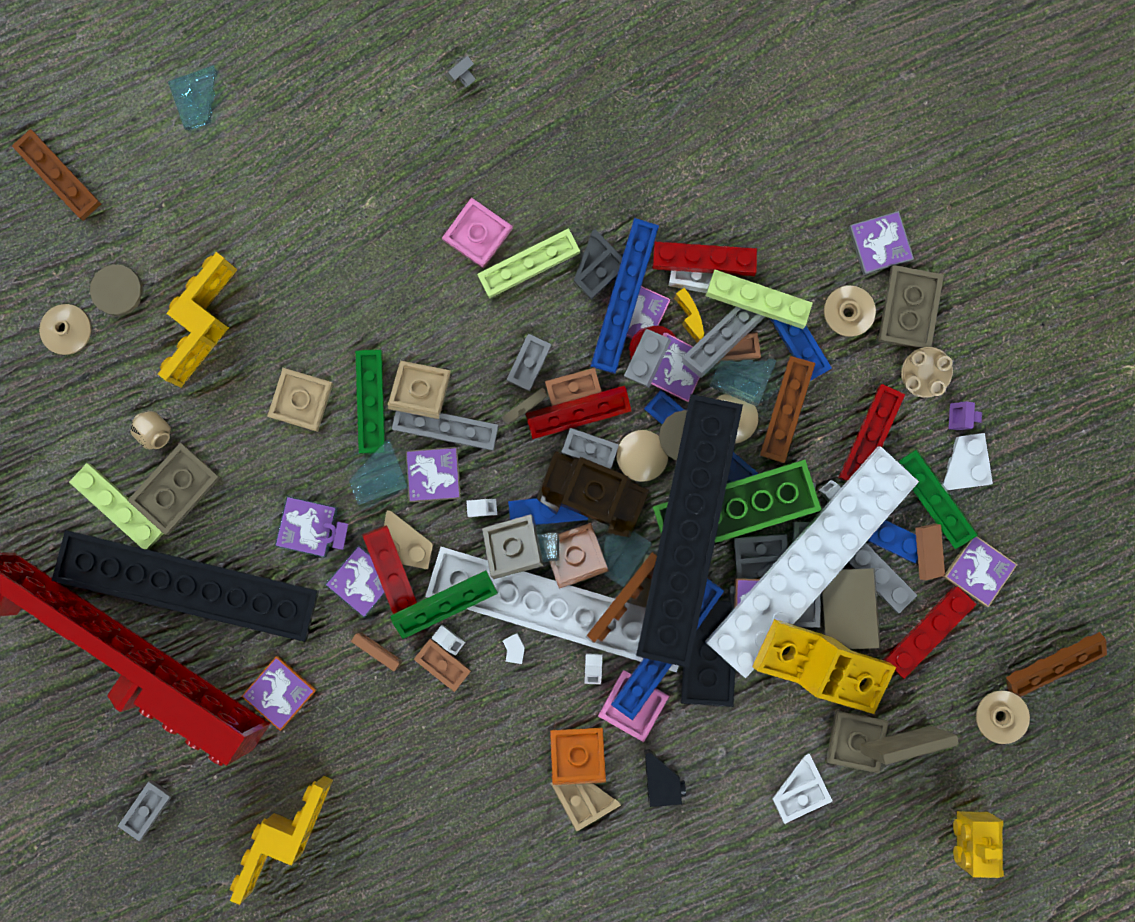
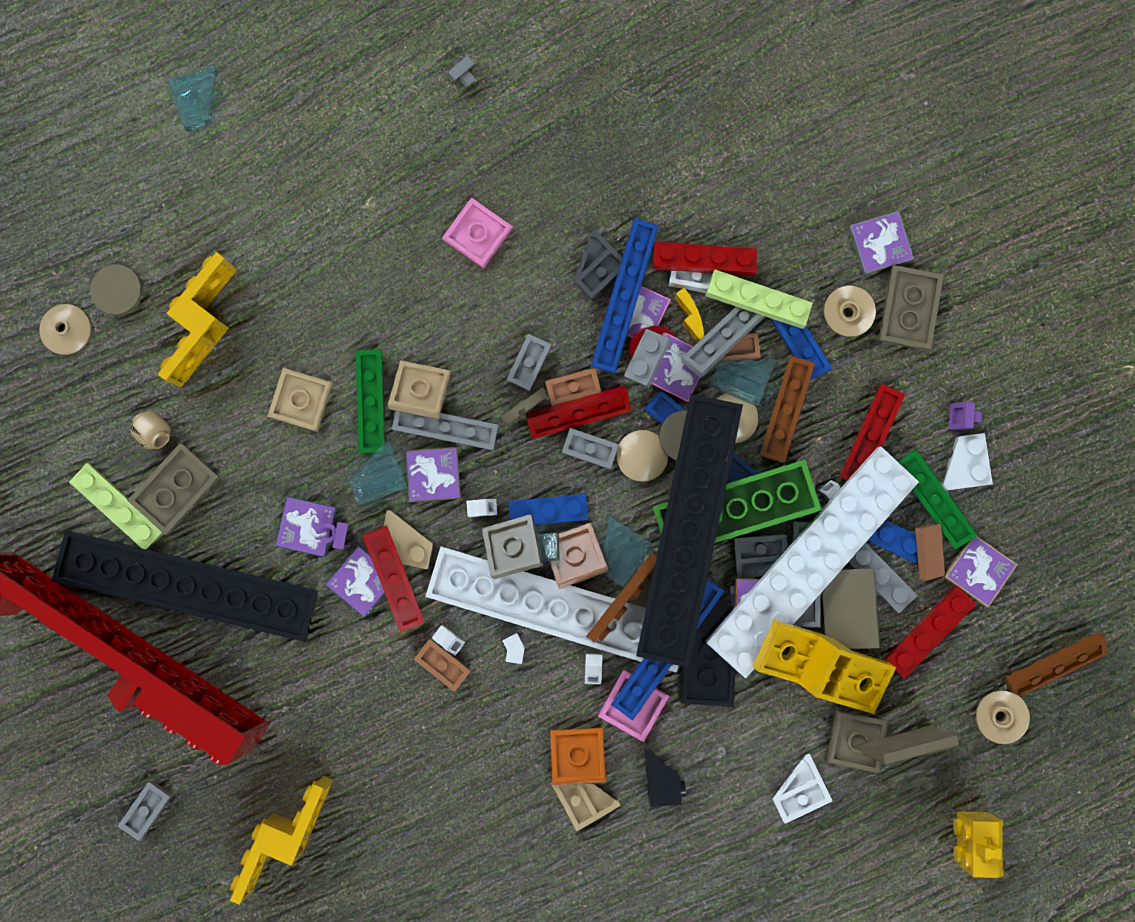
dark orange plate [12,129,102,221] -> none
tile [241,656,317,731] -> none
nougat tile [351,632,402,671] -> none
green plate [390,570,498,639] -> none
yellowish green plate [477,228,580,299] -> none
dark brown piece [537,451,649,537] -> none
tan dish [901,347,953,398] -> none

